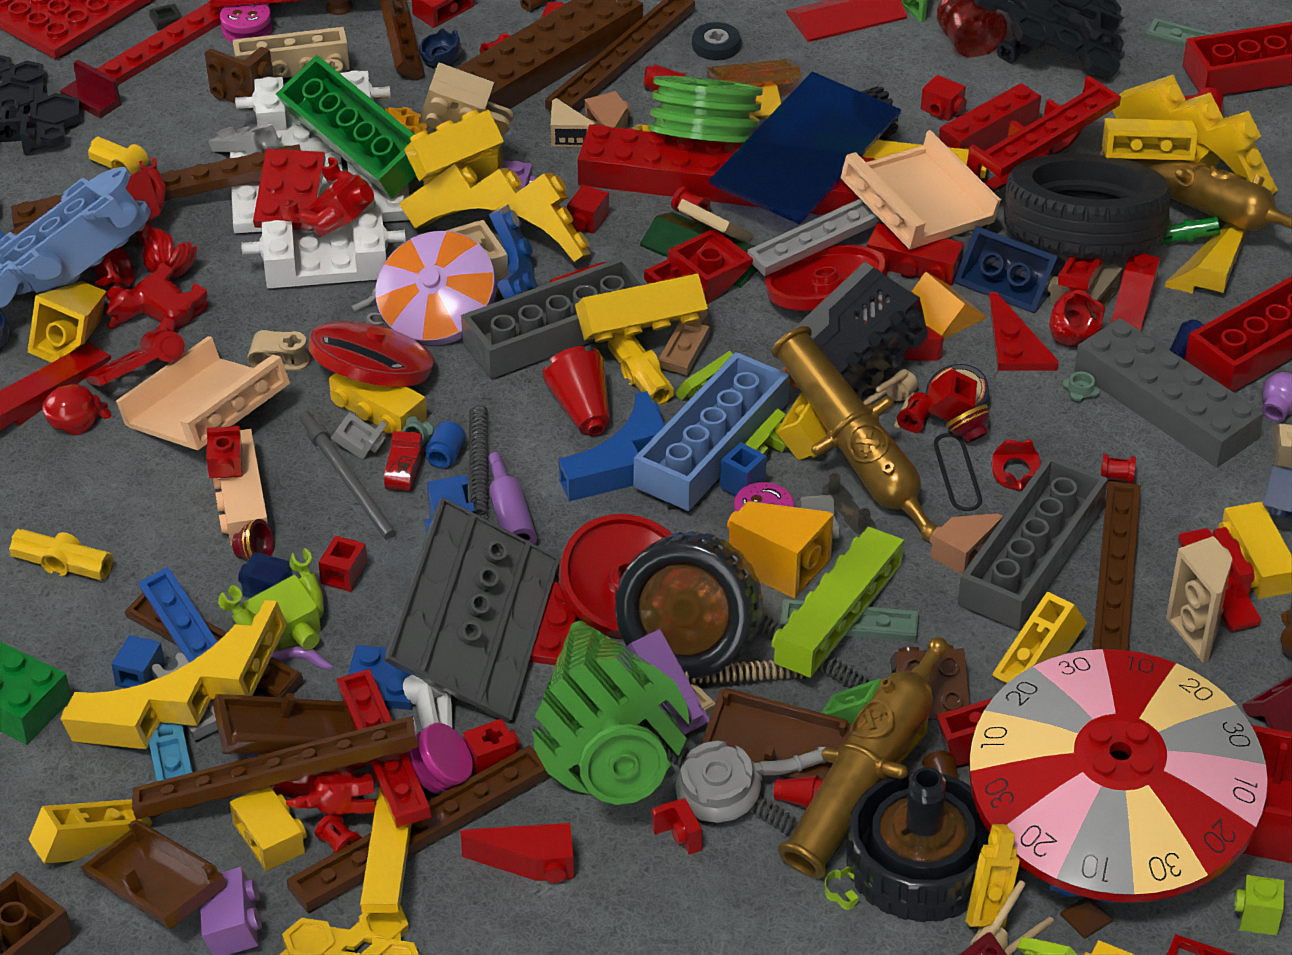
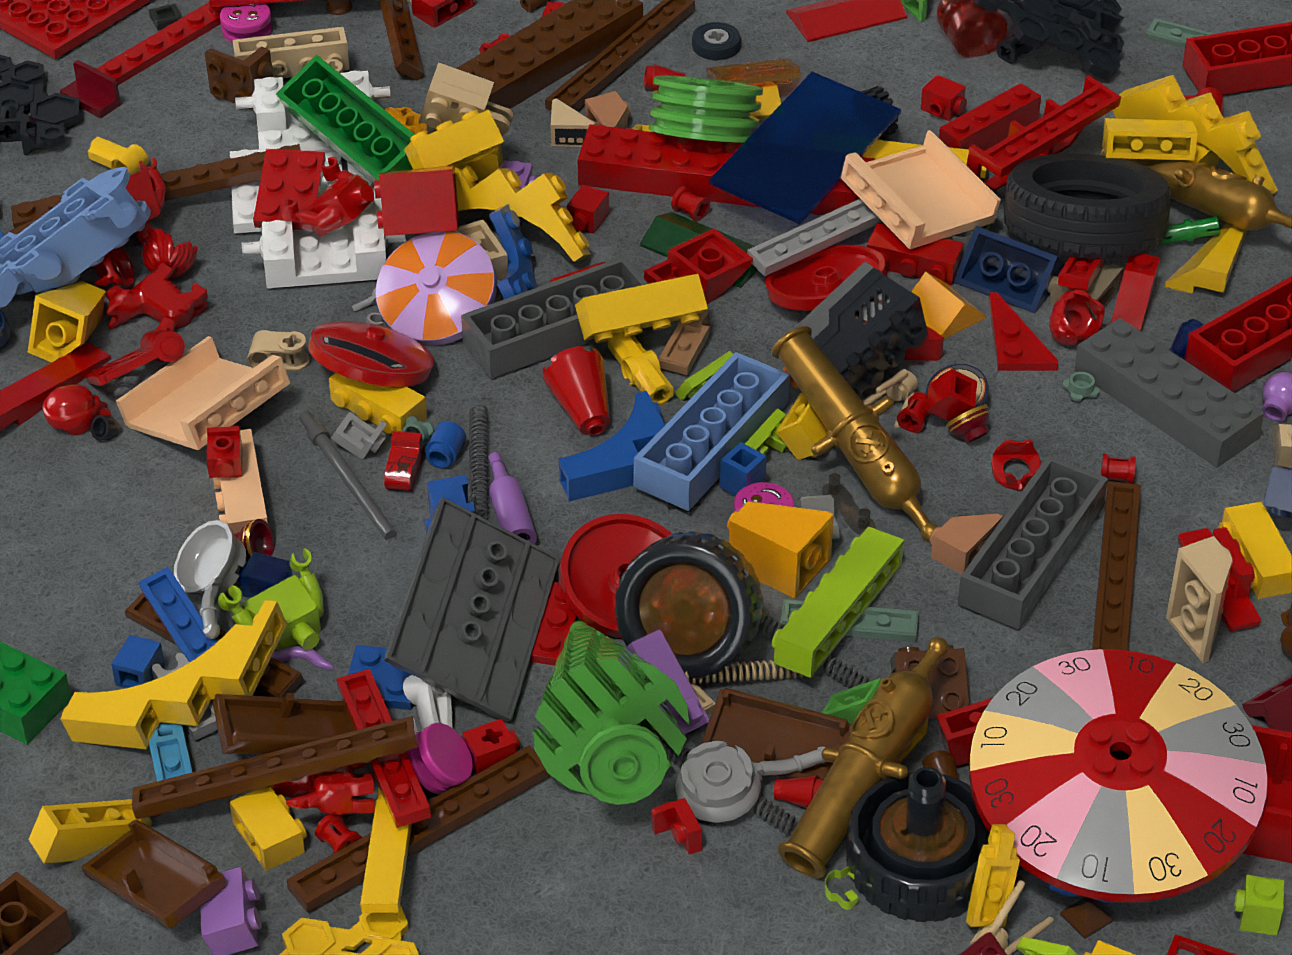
yellow piece [9,529,113,580] -> none
light grey plate [208,124,279,155] -> none
red brick [318,535,367,592] -> none
dark blue hair [419,28,461,68] -> none
red slope [460,823,574,883] -> none
tan tile [678,199,754,243] -> none
black piece [934,433,982,511] -> none
yellow slope [991,592,1087,684] -> none
none -> black hinge [91,415,119,441]
none -> light grey piece [174,520,246,639]
none -> red slope [374,165,460,236]

